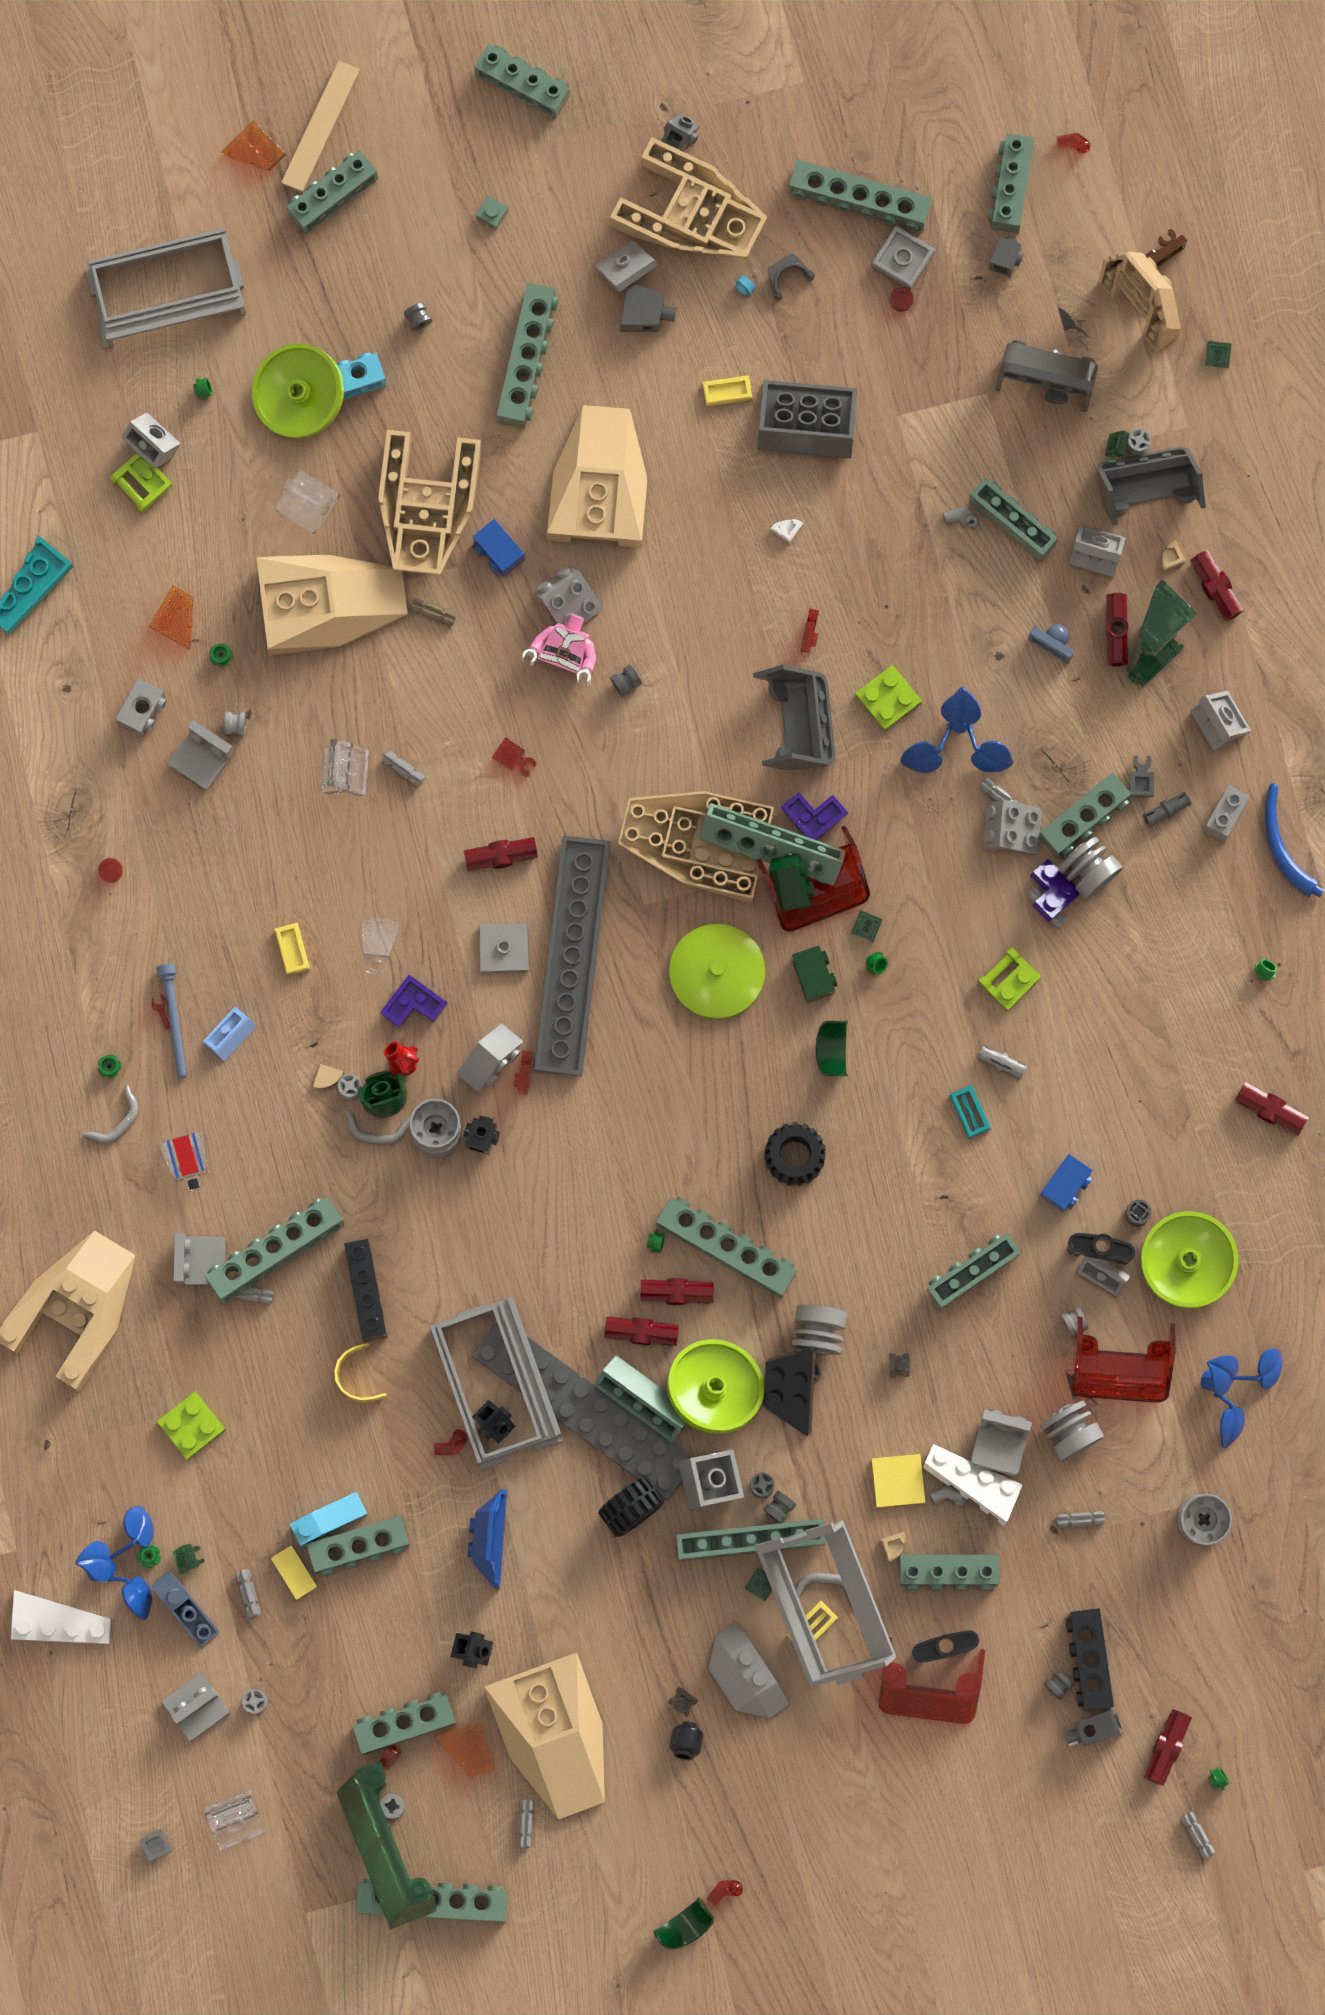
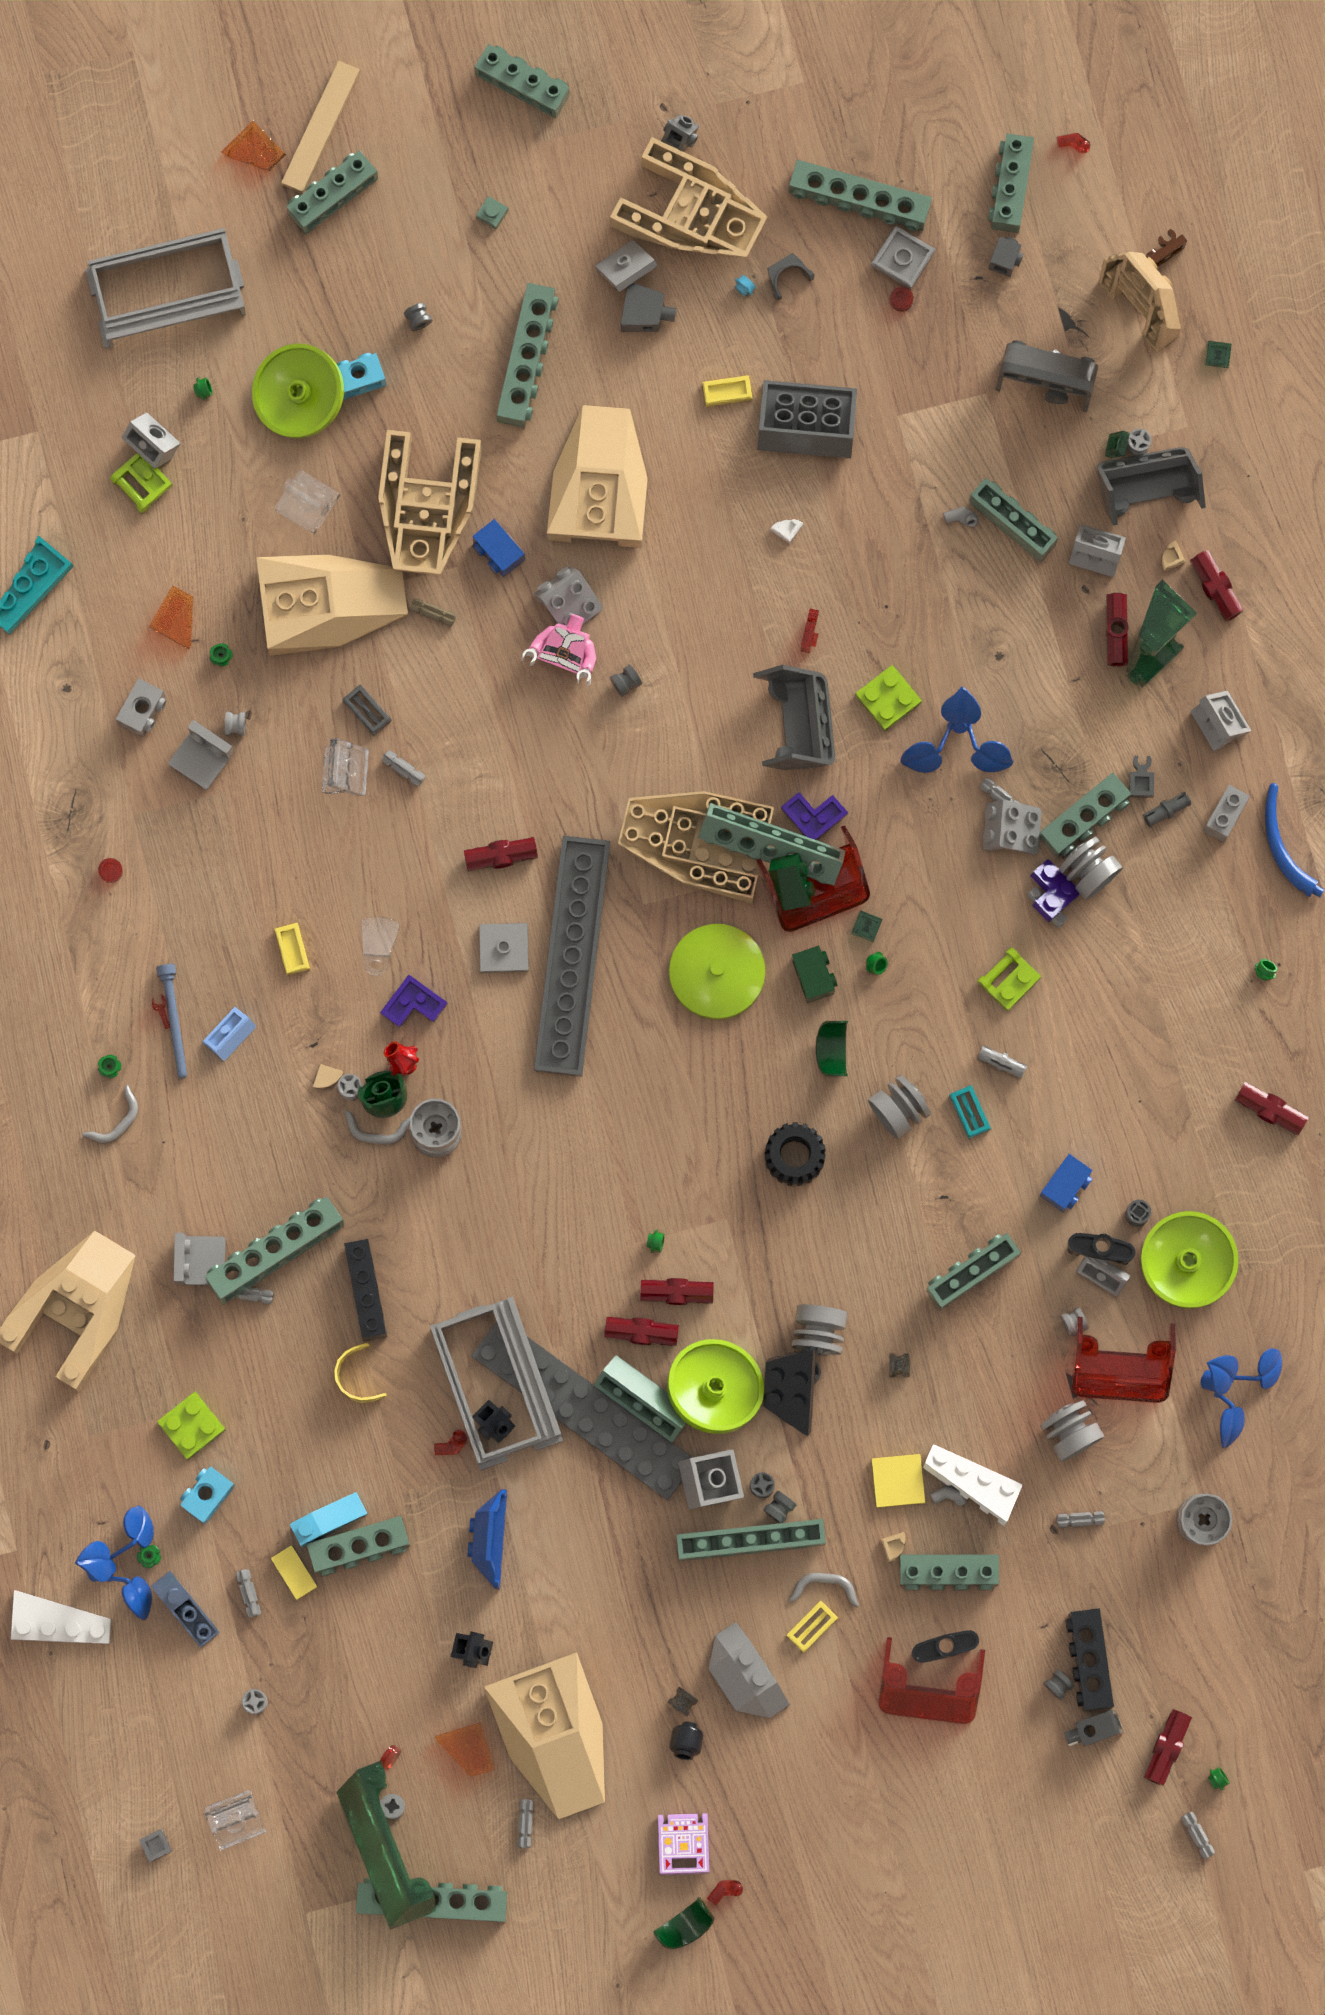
torso [158,1131,209,1192] -> none
light grey bracket [161,1672,231,1742] -> none
clear green tile [173,1544,205,1575] -> none
sand green brick [353,1692,456,1755] -> none
light grey brick [457,1023,523,1092] -> none
black brick [464,1116,500,1155] -> none
clear red plate [492,737,537,777] -> none
clear red plate [514,1051,532,1095] -> none
black tyre [598,1477,665,1537] -> none
sand green brick [656,1197,797,1298] -> none
clear green tile [744,1567,772,1601] -> none
light grey piece [755,1520,896,1687] -> none
light grey bracket [971,1409,1032,1476] -> none
sand blue tile [1028,624,1075,664] -> none
none -> medium azure brick [180,1466,235,1525]
none -> dark grey tile [342,684,392,736]
none -> lavender container [658,1813,709,1875]
none -> light grey wheel [868,1075,931,1140]

